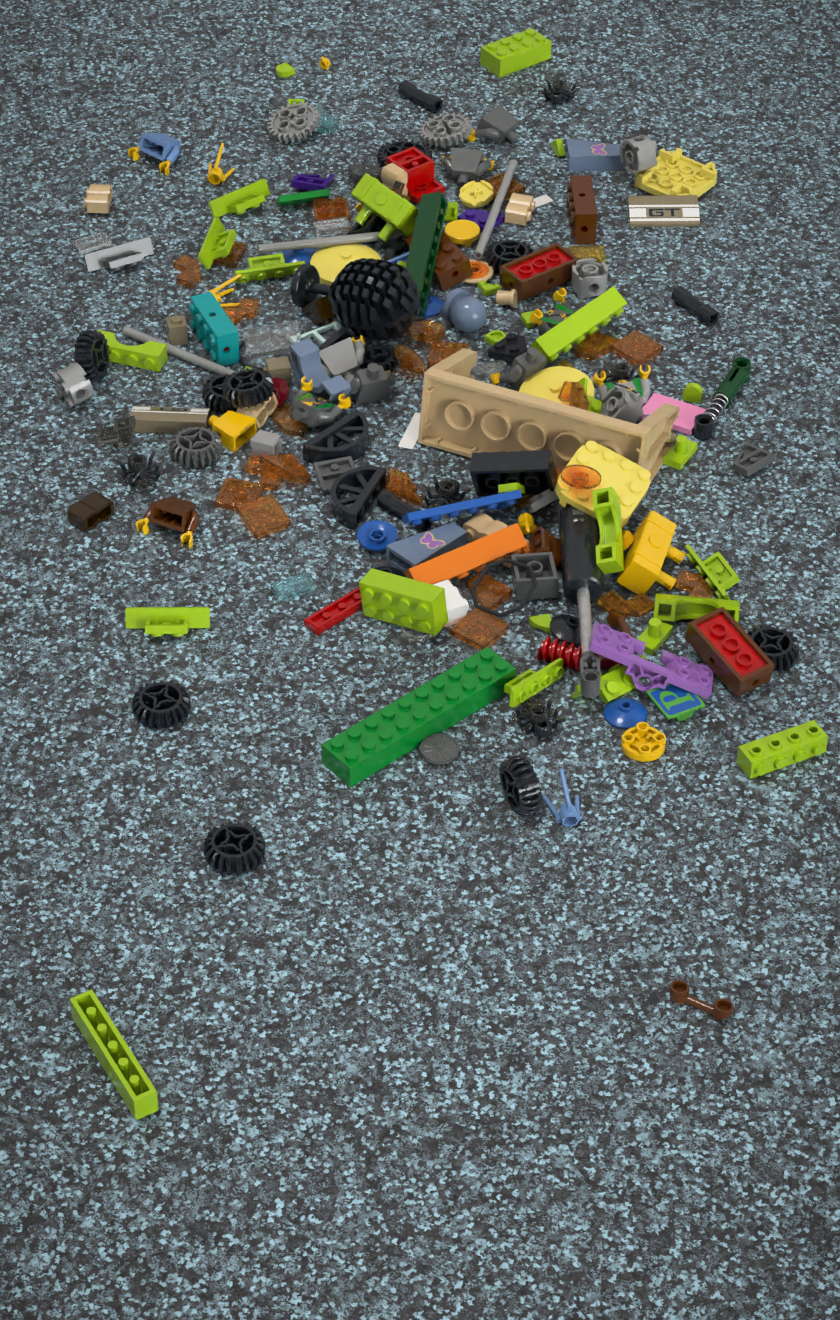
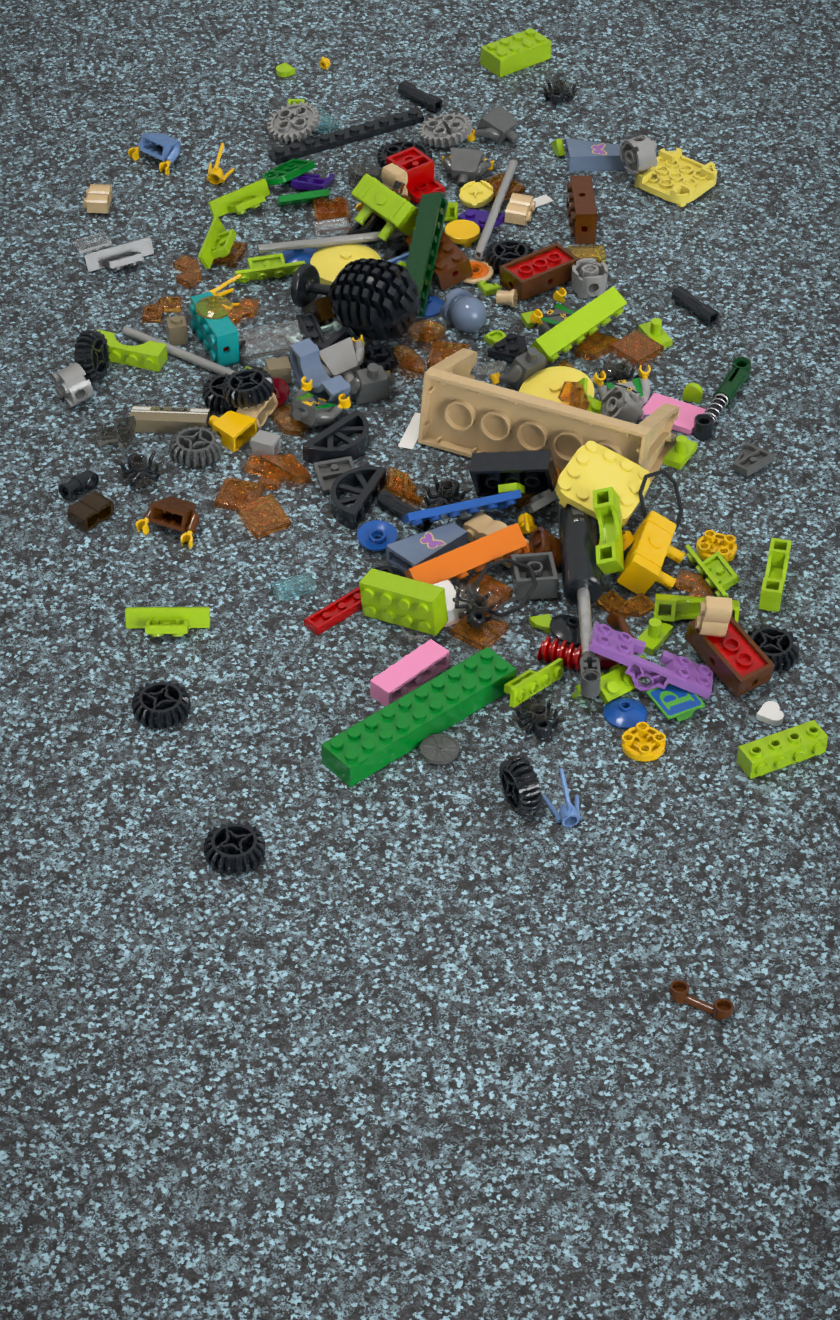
lime brick [70,989,159,1120] -> none
clear orange dish [561,465,601,489] -> none
dark tan slope [627,195,700,227] -> none
none -> black connector [58,470,99,500]
none -> clear orange tile [142,296,182,323]
none -> clear yellow dish [195,296,233,319]
none -> green tile [261,159,316,186]
none -> black plate [268,108,424,164]
none -> black tile [296,312,326,348]
none -> bright pink brick [370,639,449,707]
none -> animal [452,582,500,629]
none -> lime tile [638,318,673,351]
none -> black piece [638,470,683,529]
none -> tan brick [695,596,733,637]
none -> yellow tile [696,530,737,563]
none -> white tile [756,701,784,726]
none -> lime arch [759,538,792,612]

